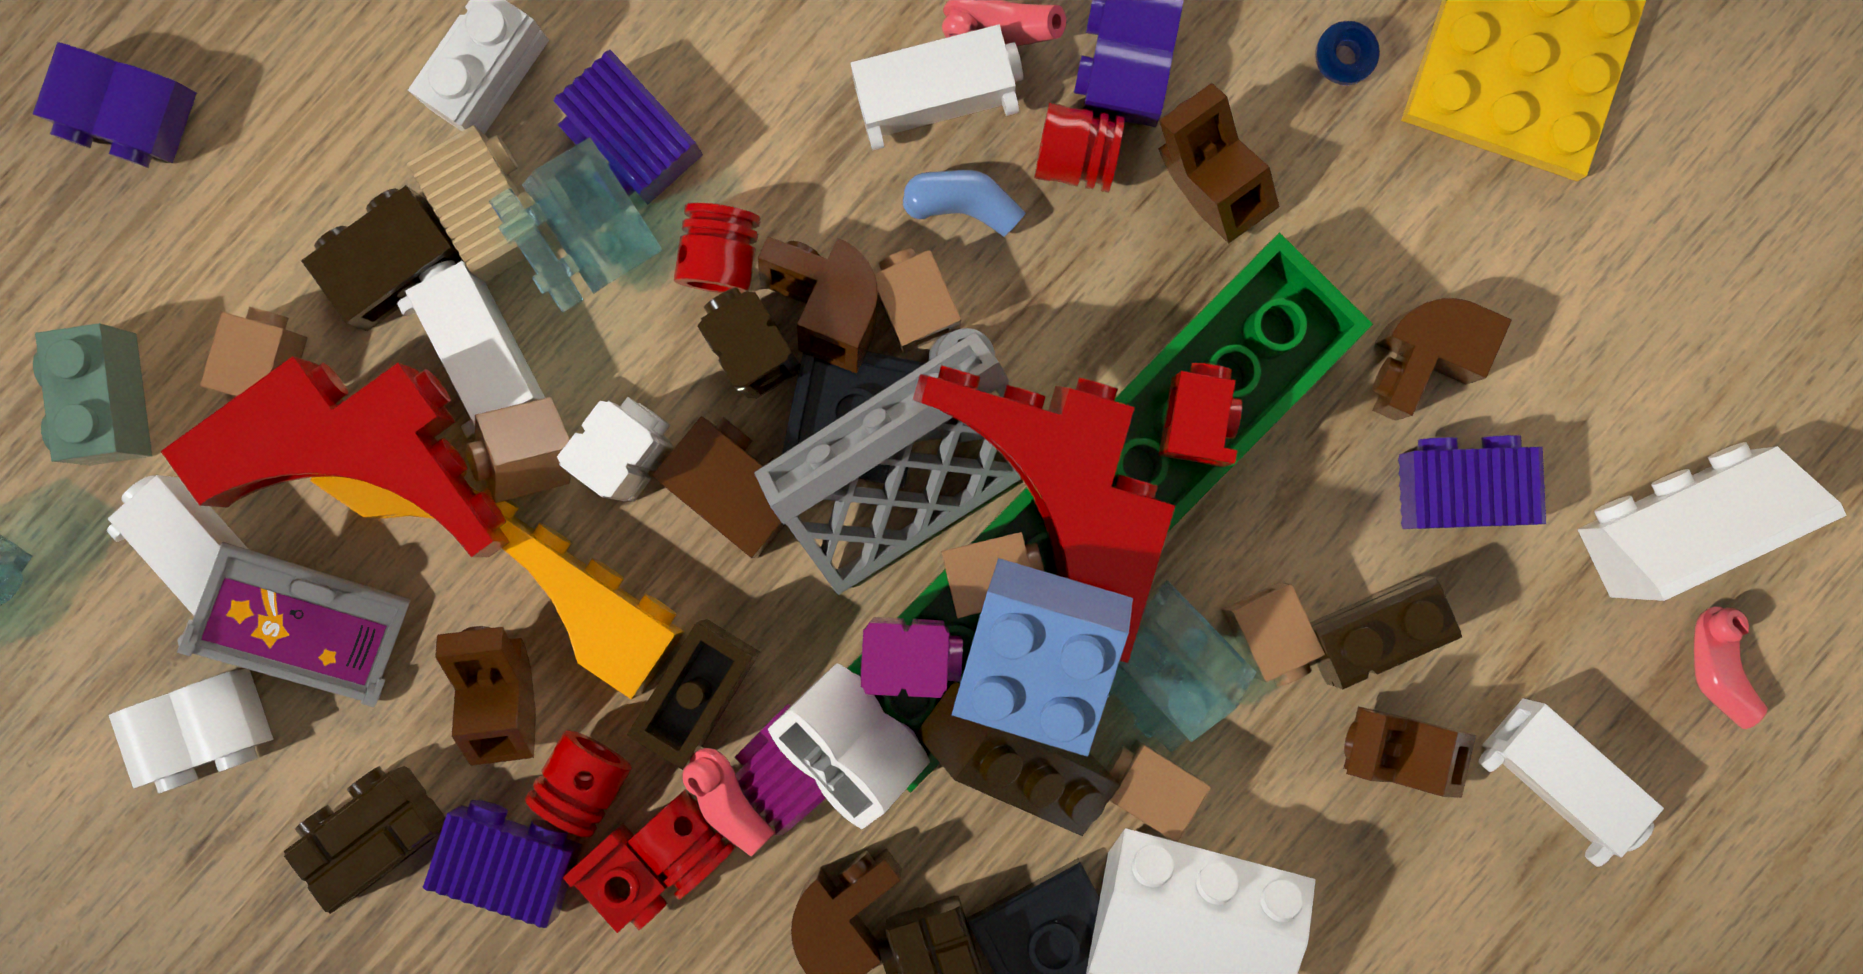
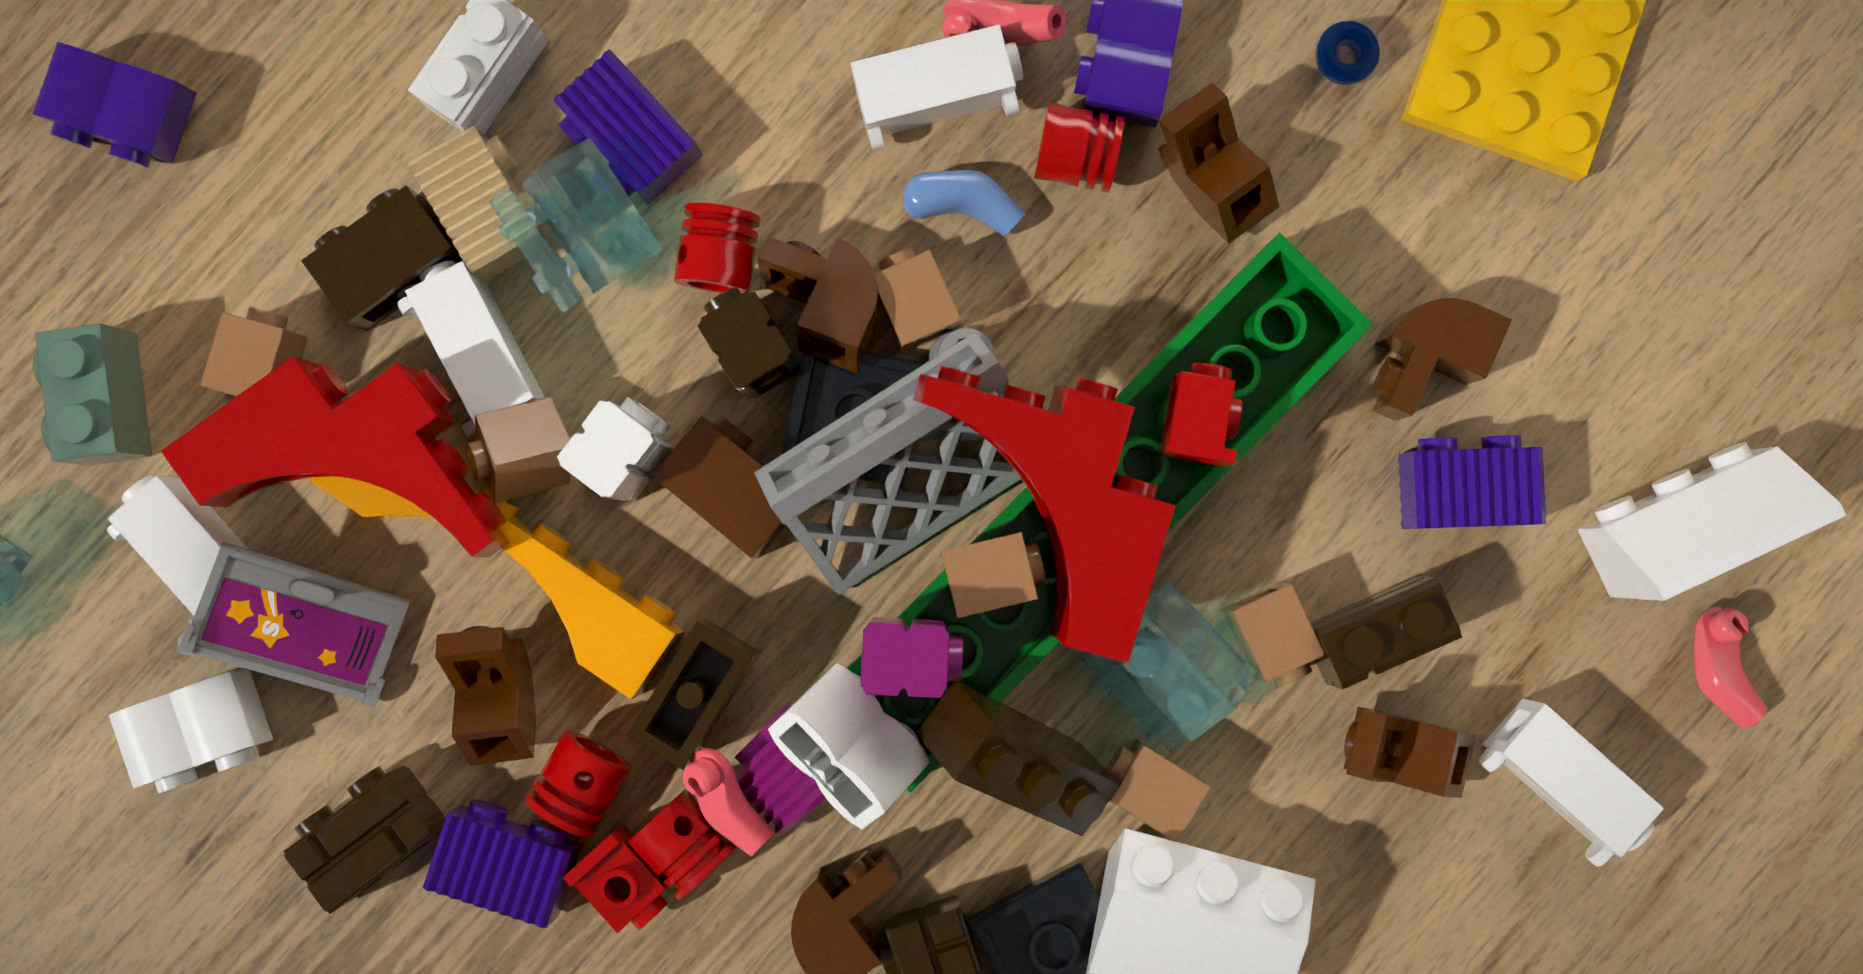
medium blue brick [952,558,1133,757] -> none

